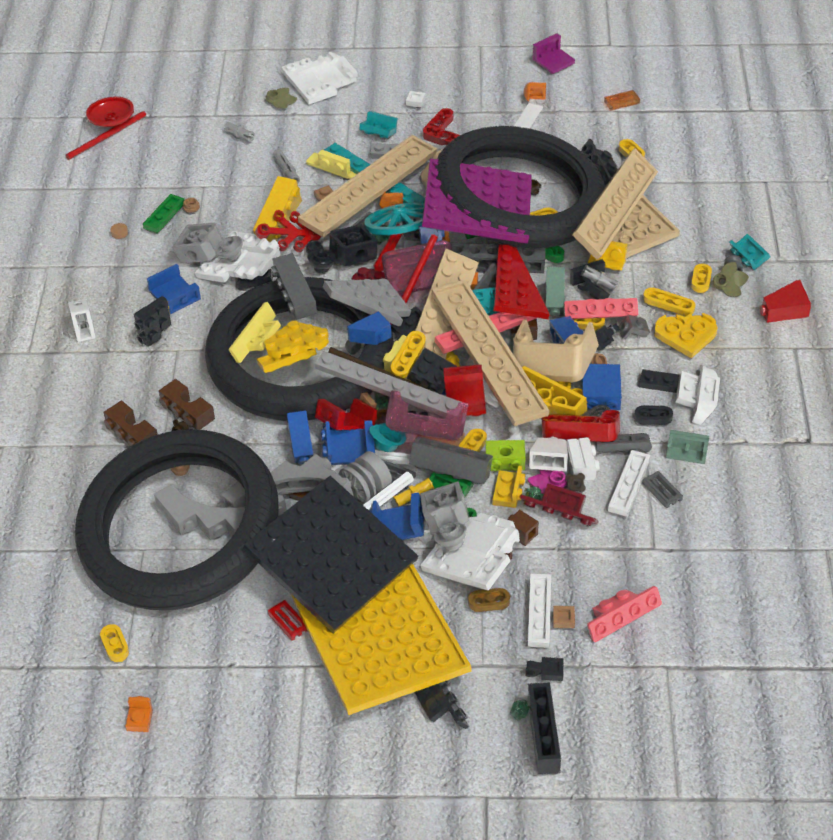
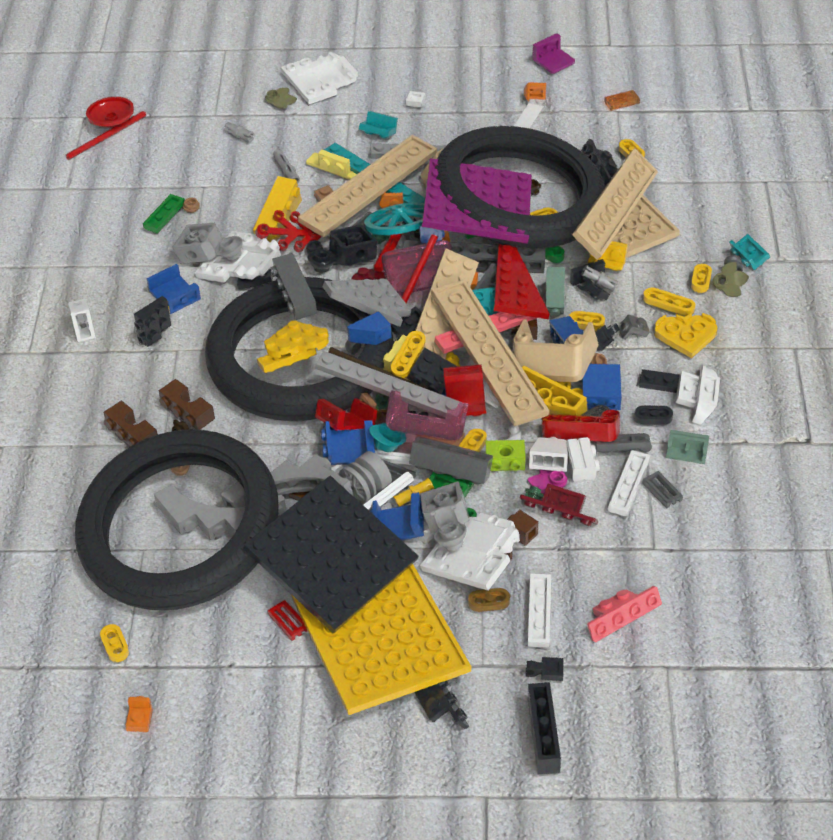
medium nougat tile [110,223,128,239] -> none
light yellow bracket [229,302,281,363] -> none
blue slope [287,411,314,464] -> none
red beam [423,108,460,145] -> none
yellow bracket [493,466,526,508] -> none
clear green plate [510,699,529,721] -> none
medium nougat plate [553,606,575,628] -> none
coral bracket [564,298,638,319] -> none
dark brown plate [565,473,586,492] -> none
red slope [760,280,811,323] -> none

